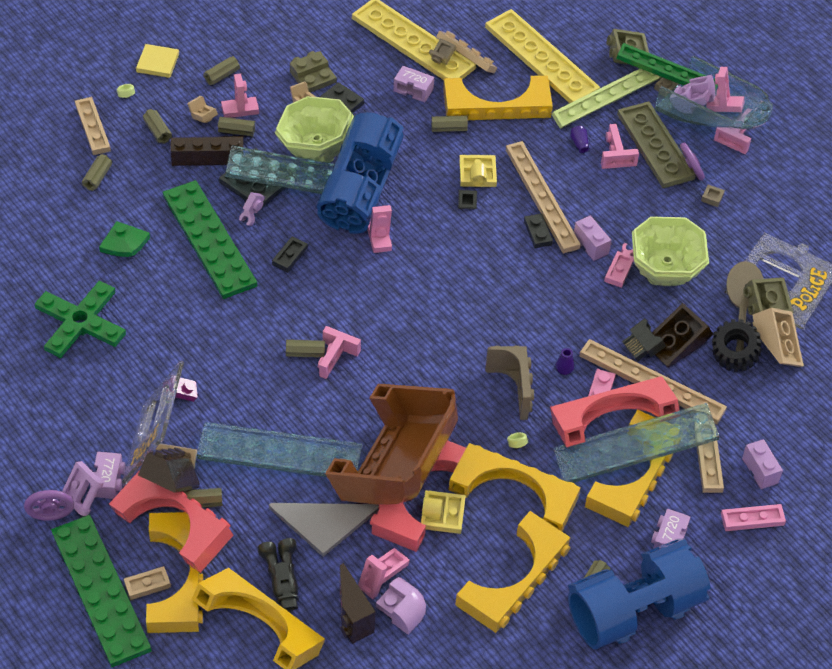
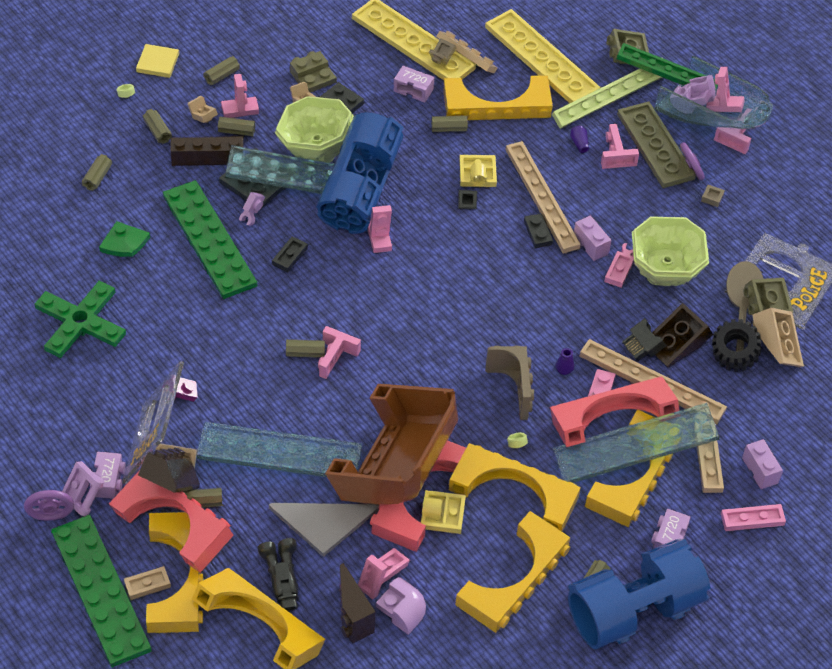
tan plate [75,97,111,155] -> none
dark tan plate [654,78,679,98] -> none

